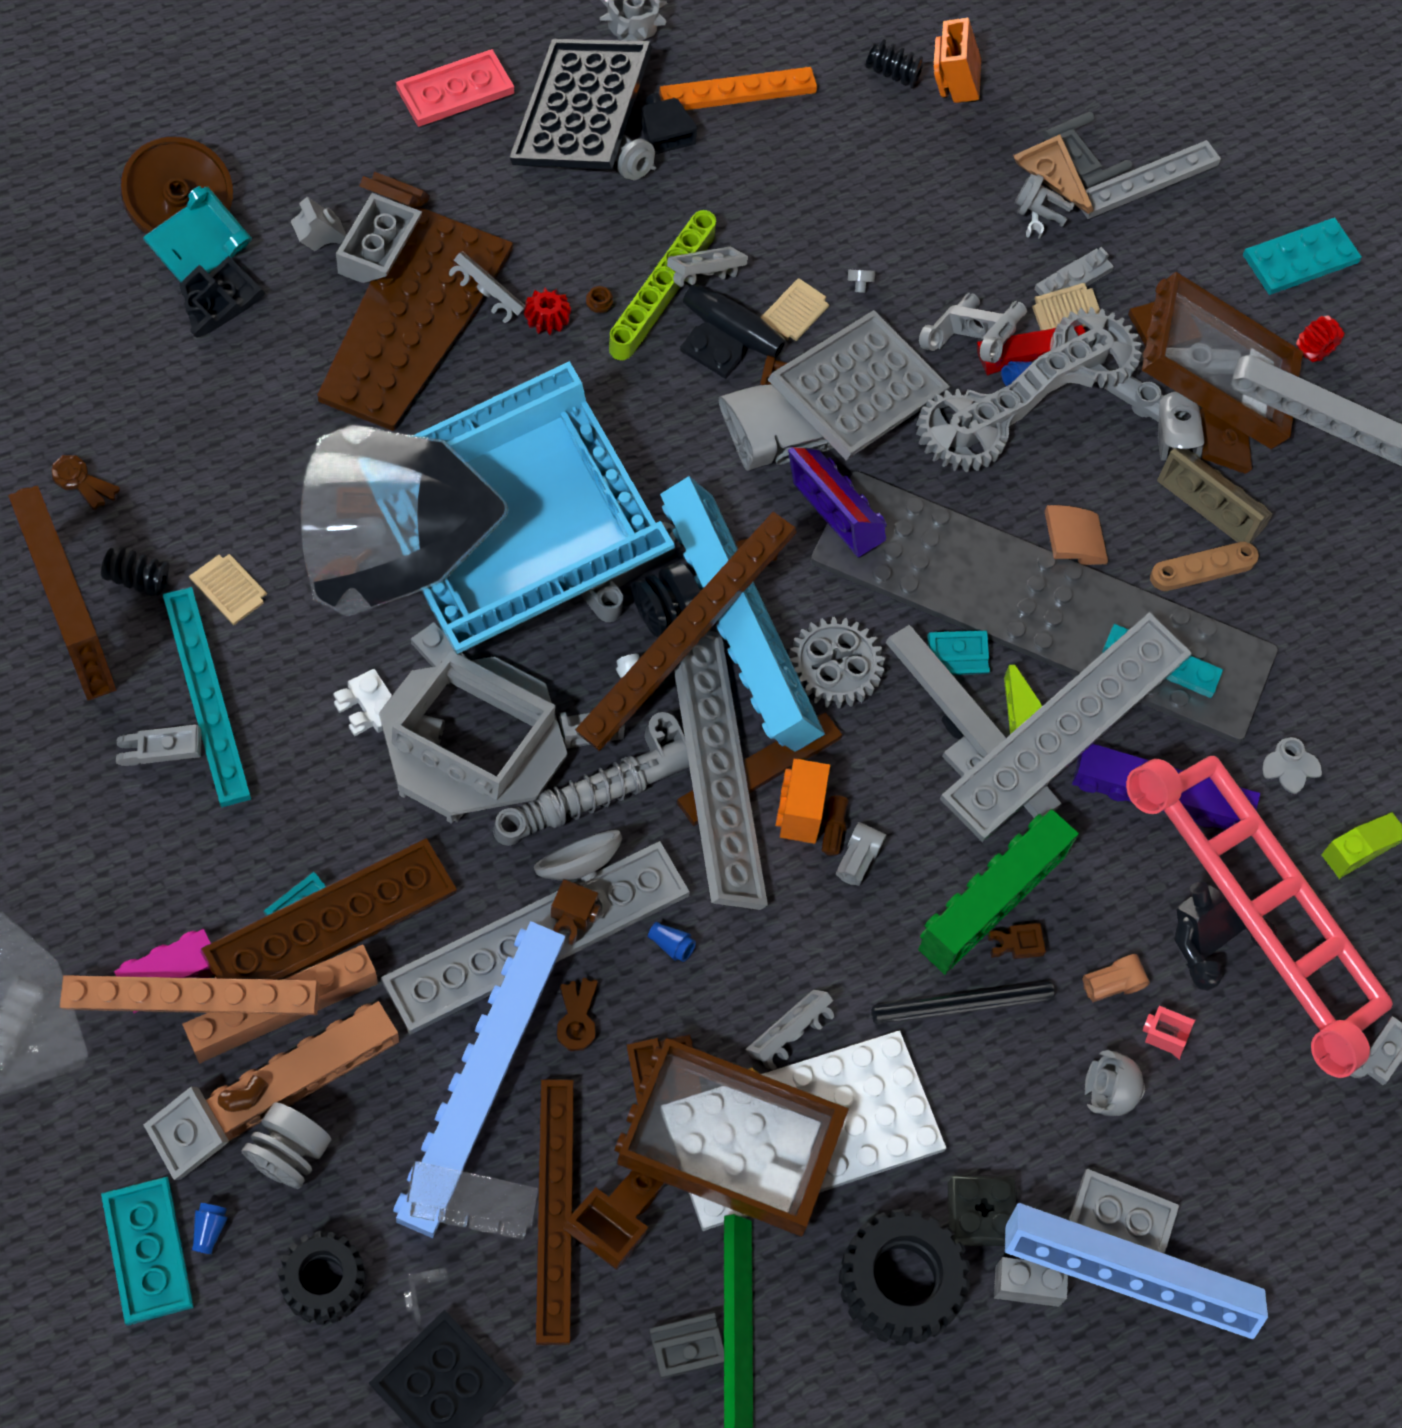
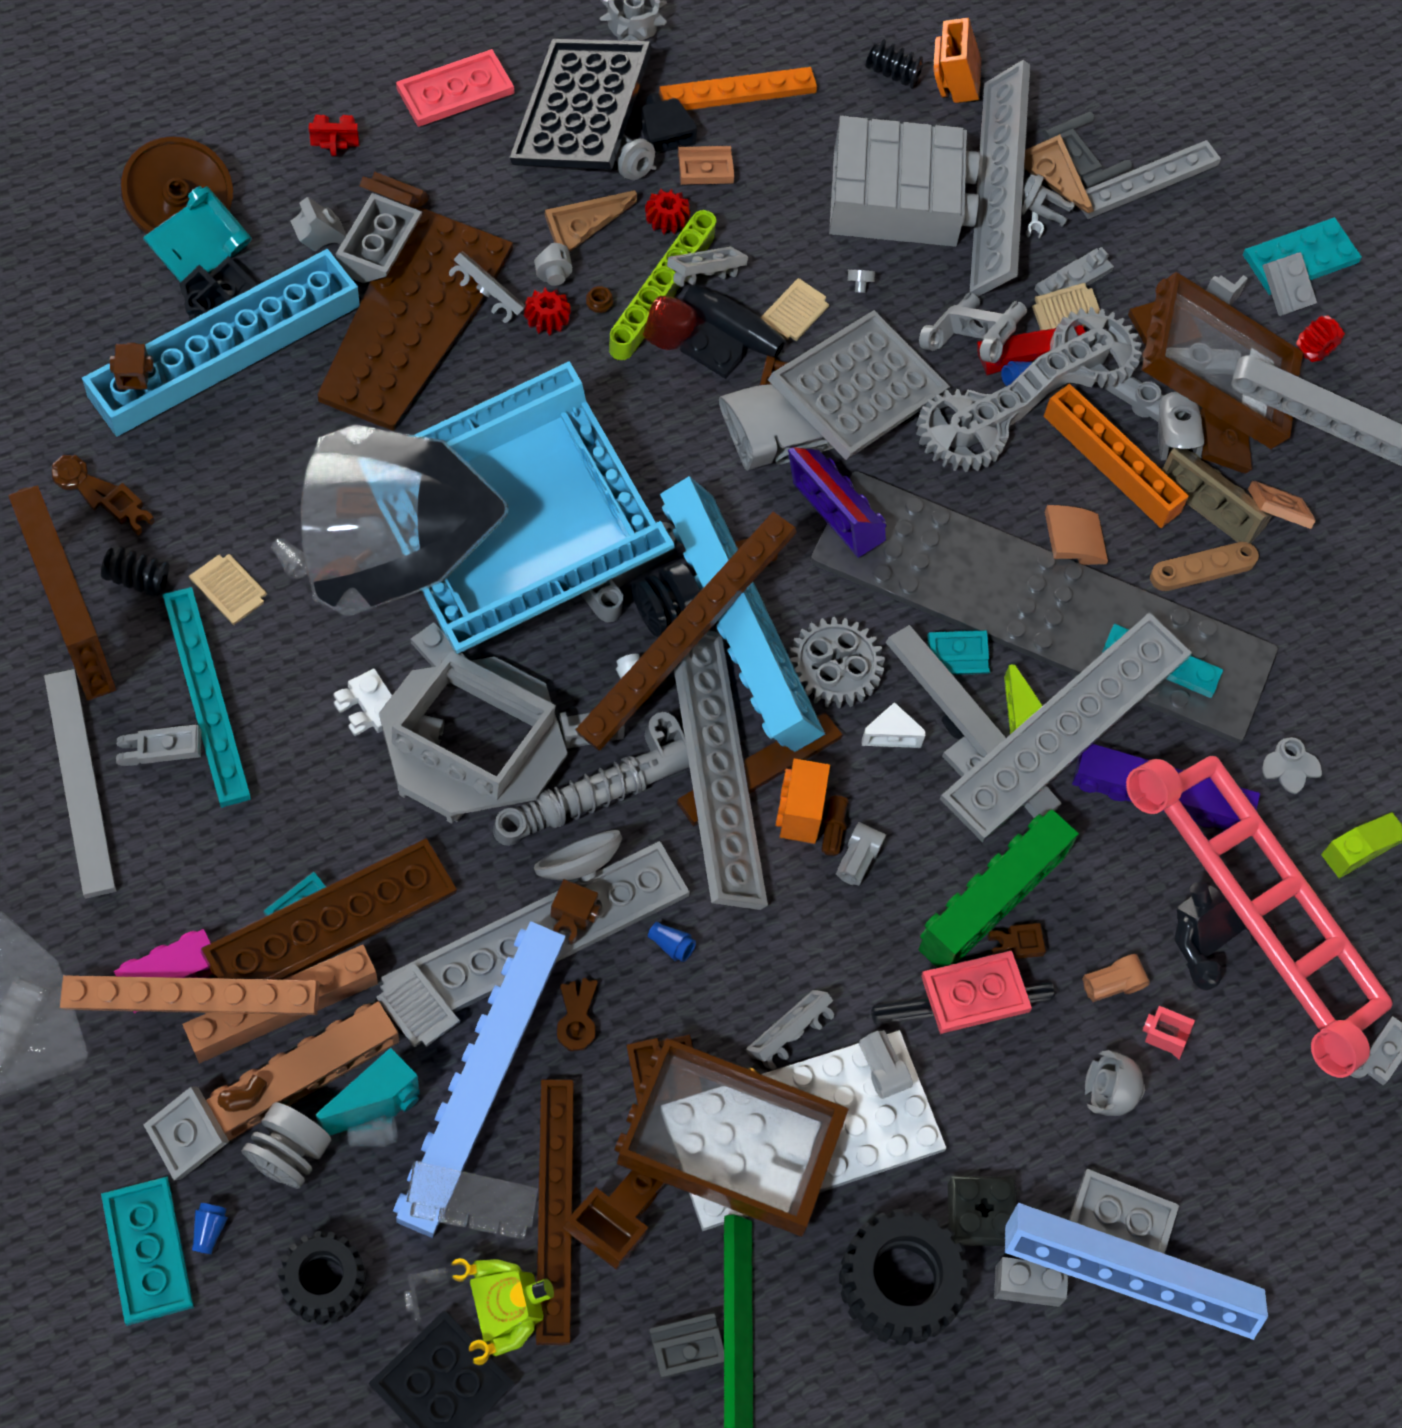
none -> light grey tile [44,669,117,899]
none -> medium azure brick [82,249,360,437]
none -> reddish brown plate [100,483,155,535]
none -> reddish brown brick [110,342,153,389]
none -> clear cone [271,538,312,579]
none -> red hips [309,115,359,157]
none -> teal slope [316,1048,420,1136]
none -> clear cone [348,1115,398,1148]
none -> light grey window [376,963,460,1047]
none -> lime torso [451,1258,554,1365]
none -> light grey piece [534,243,572,286]
none -> medium nougat wing [545,190,637,256]
none -> clear red piece [643,295,697,350]
none -> red gear [645,188,691,235]
none -> nougat plate [678,146,734,185]
none -> light grey brick [829,116,979,247]
none -> light grey piece [859,1030,913,1099]
none -> white slope [862,702,925,748]
none -> coral plate [921,951,1032,1034]
none -> light grey plate [970,60,1030,296]
none -> orange brick [1043,383,1189,528]
none -> light grey panel [1206,275,1248,306]
none -> nougat plate [1248,481,1316,529]
none -> light grey plate [1263,252,1317,316]

